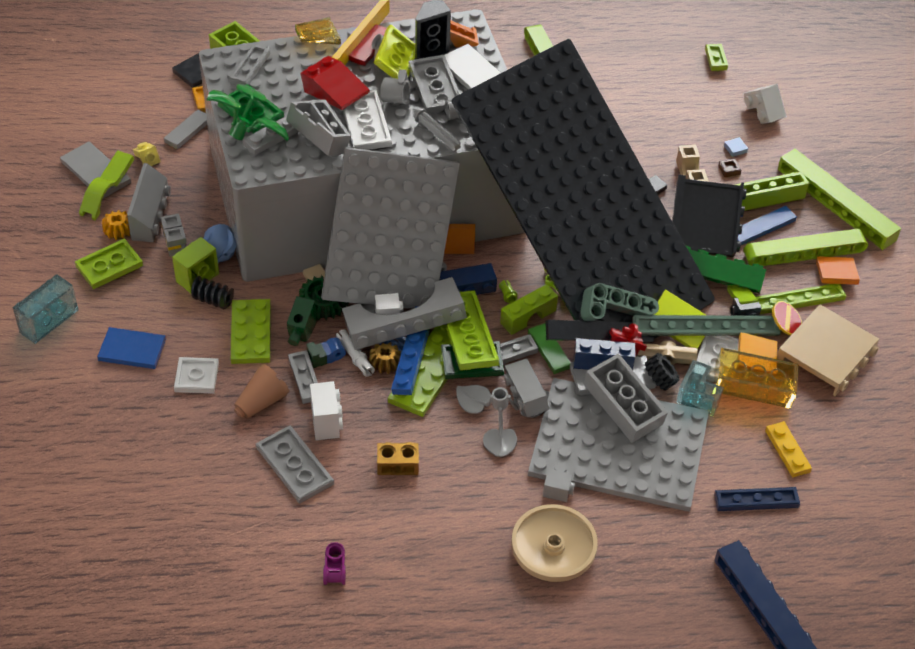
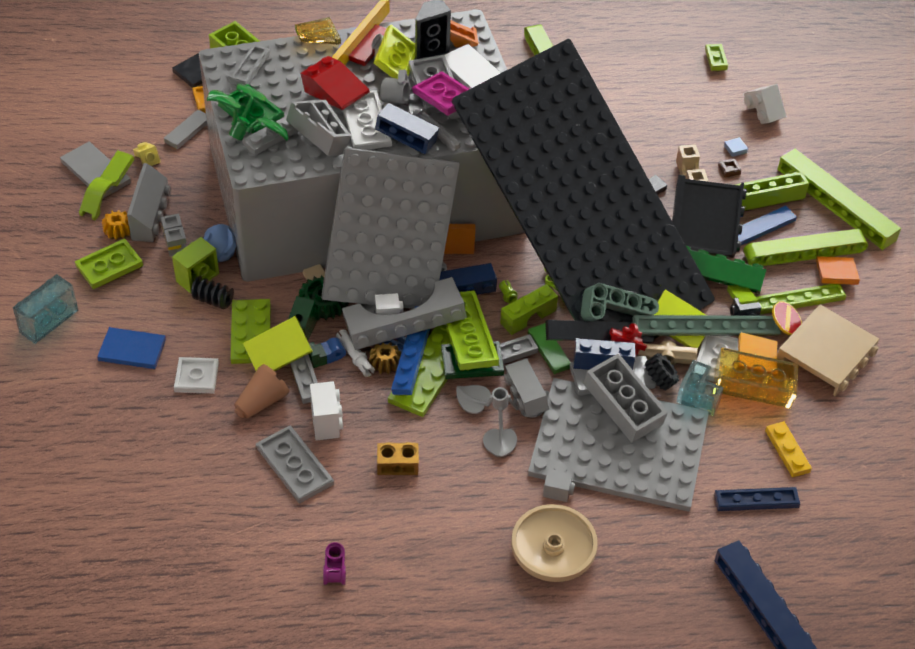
none -> neon yellow tile [243,316,313,371]
none -> brick [375,103,439,154]
none -> dark pink tile [412,71,469,116]

